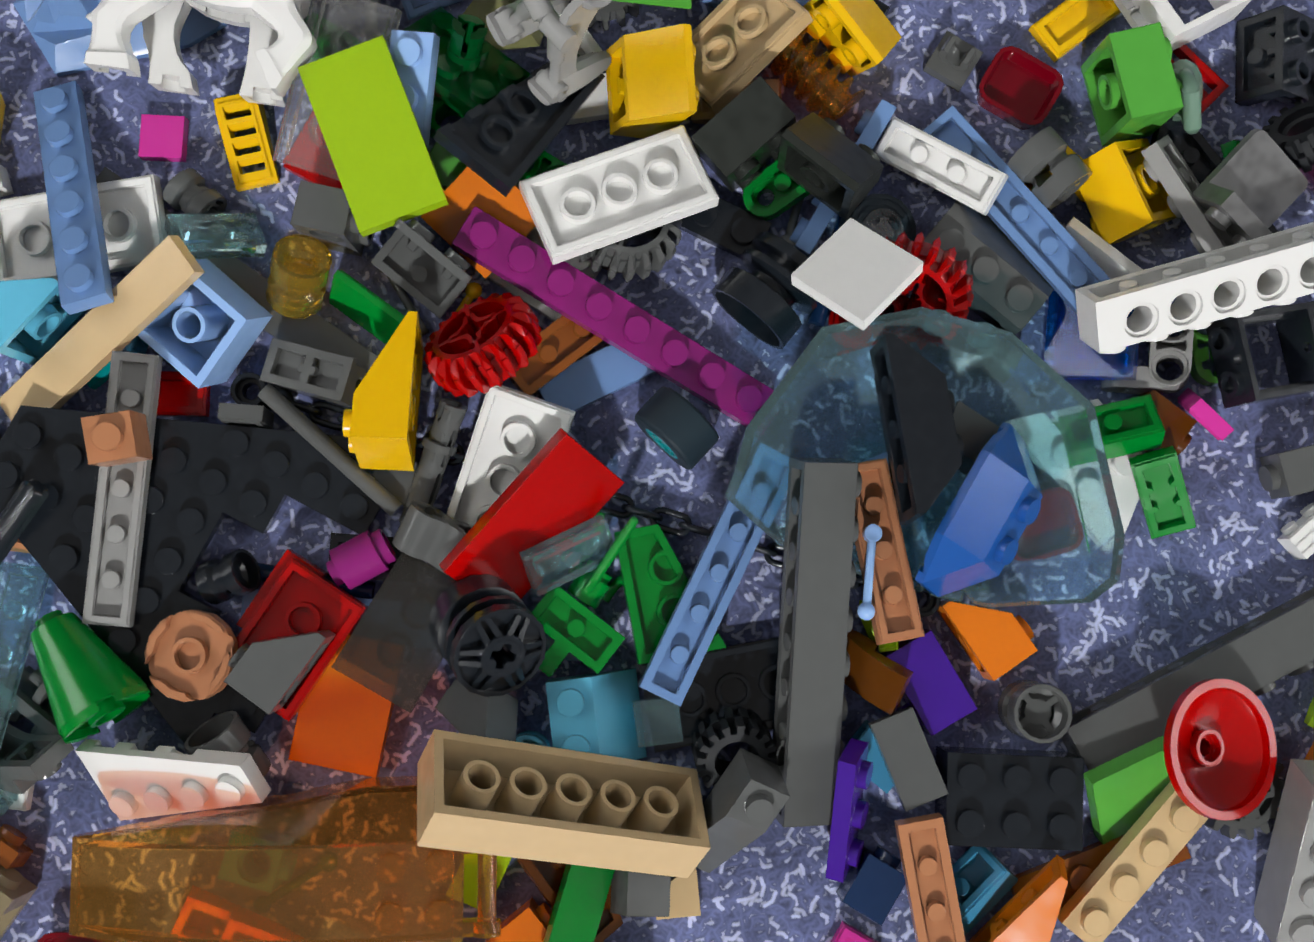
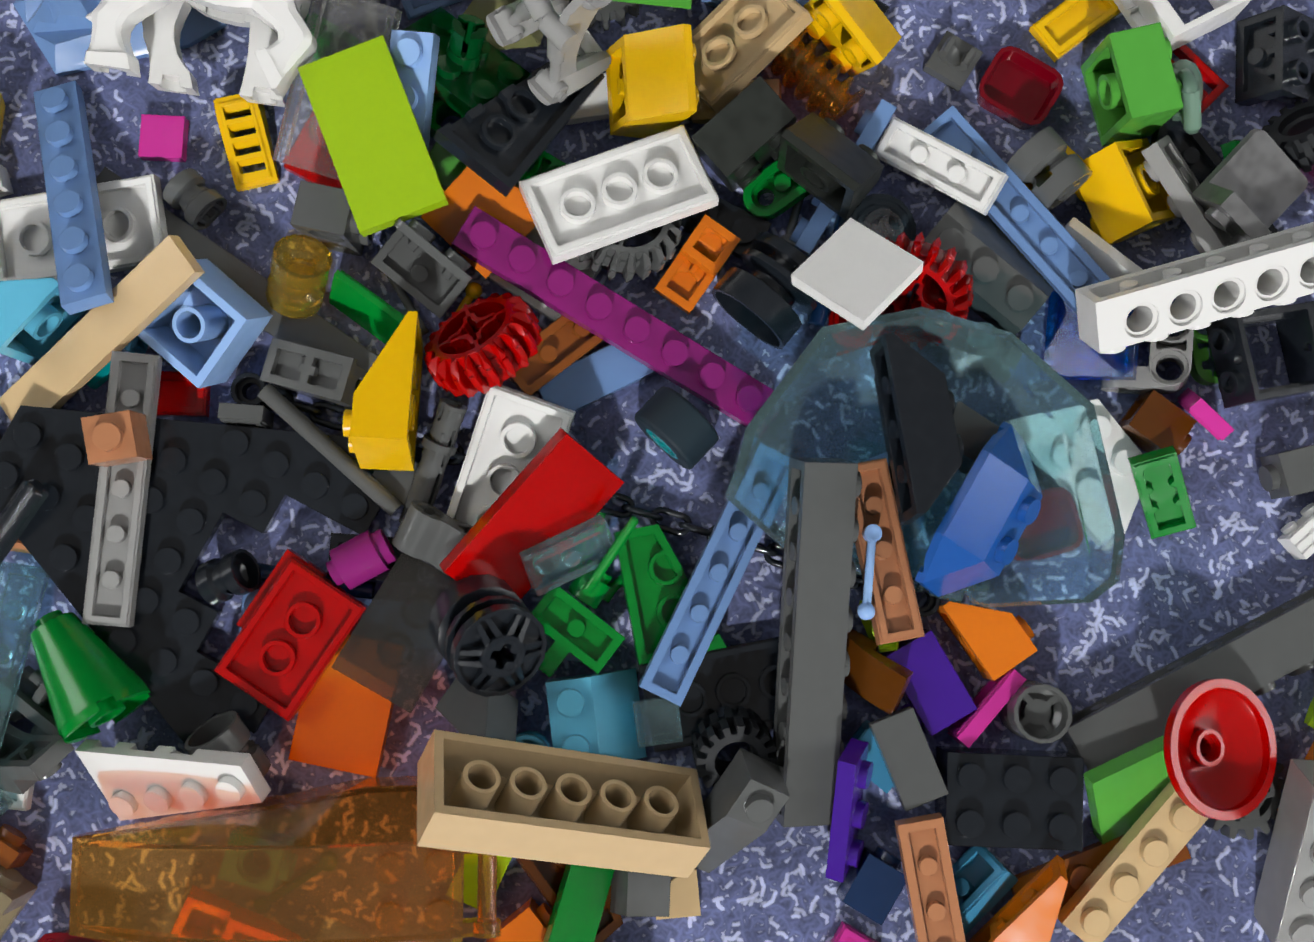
nougat tile [144,610,238,702] -> none
clear light blue plate [164,213,267,259] -> none
dark grey slope [224,629,336,714] -> none
green slope [1061,394,1166,466] -> none
none -> orange slope [653,214,741,315]
none -> dark pink tile [947,669,1027,748]

